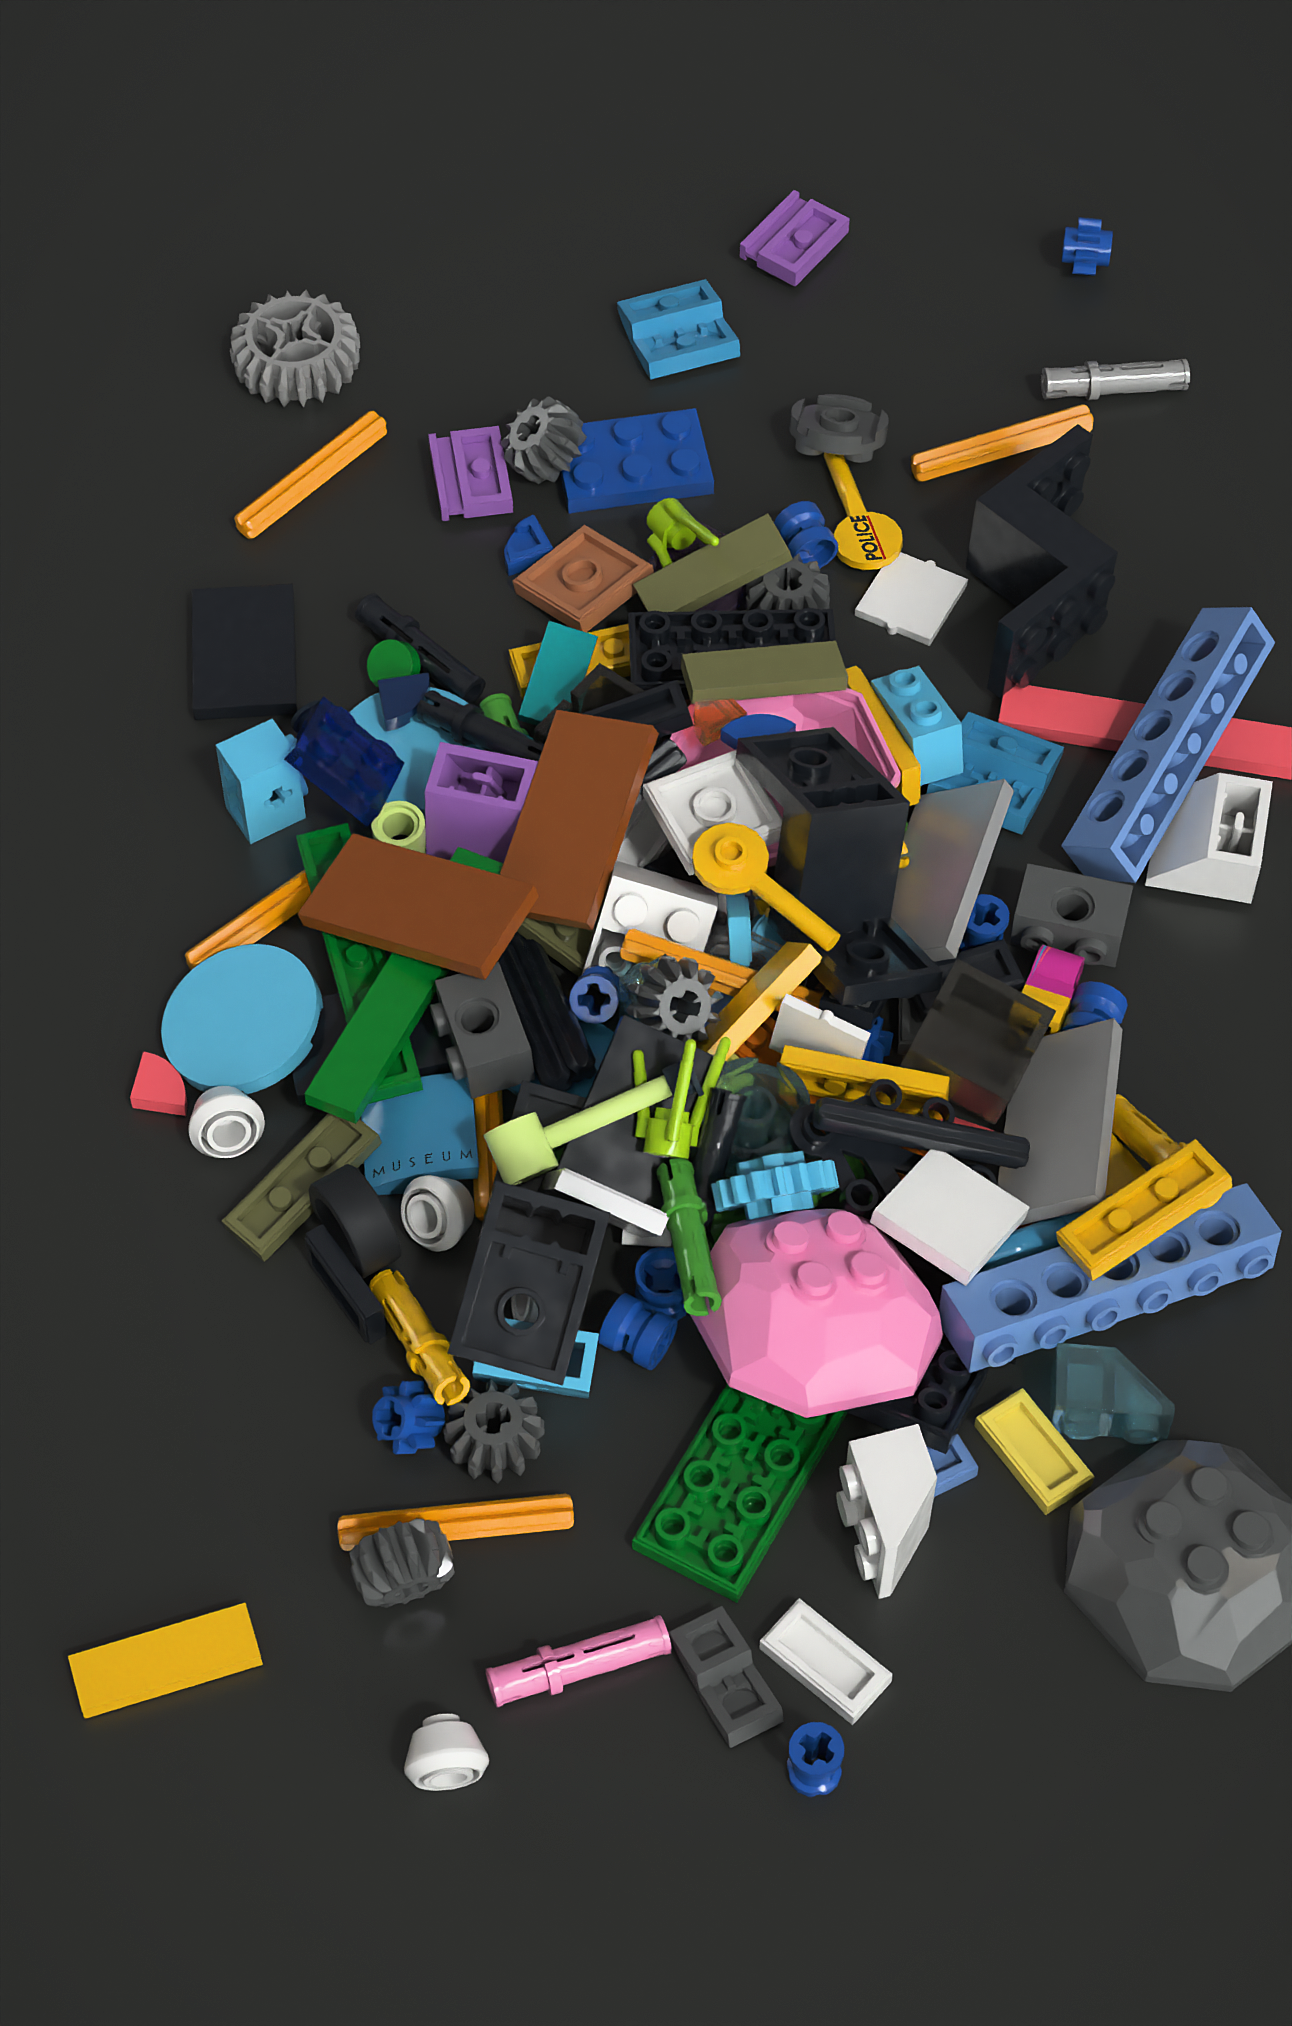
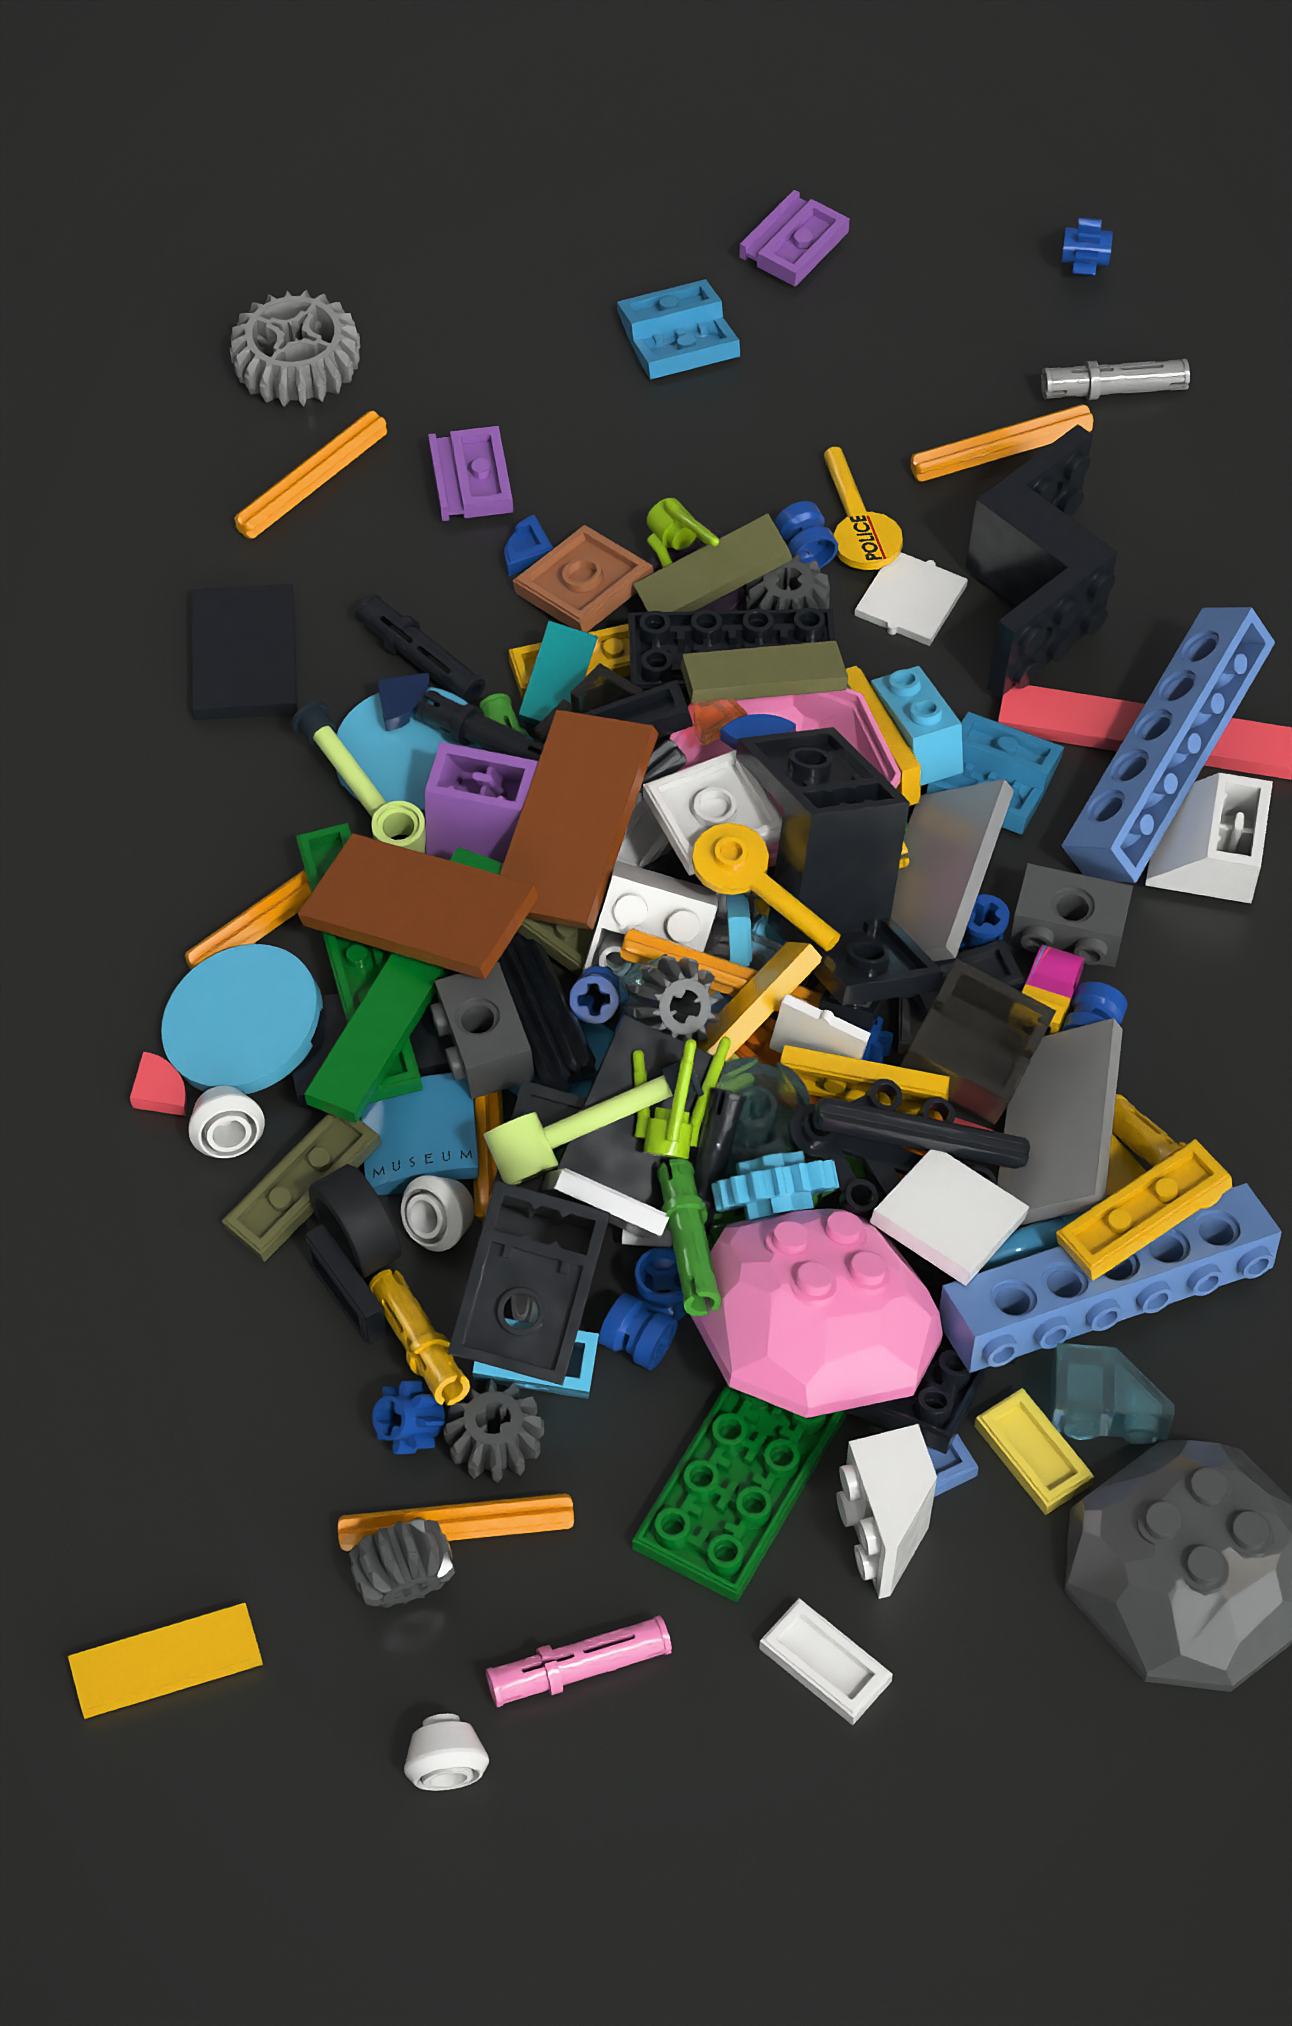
medium azure brick [216,718,308,844] -> none
clear blue plate [284,696,405,827] -> none
green tile [367,639,421,687] -> none
dark grey gear [500,396,587,484] -> none
blue plate [560,408,714,513] -> none
dark grey slope [669,1606,784,1748] -> none
blue bush [787,1722,844,1797] -> none
dark grey plate [789,394,889,463] -> none

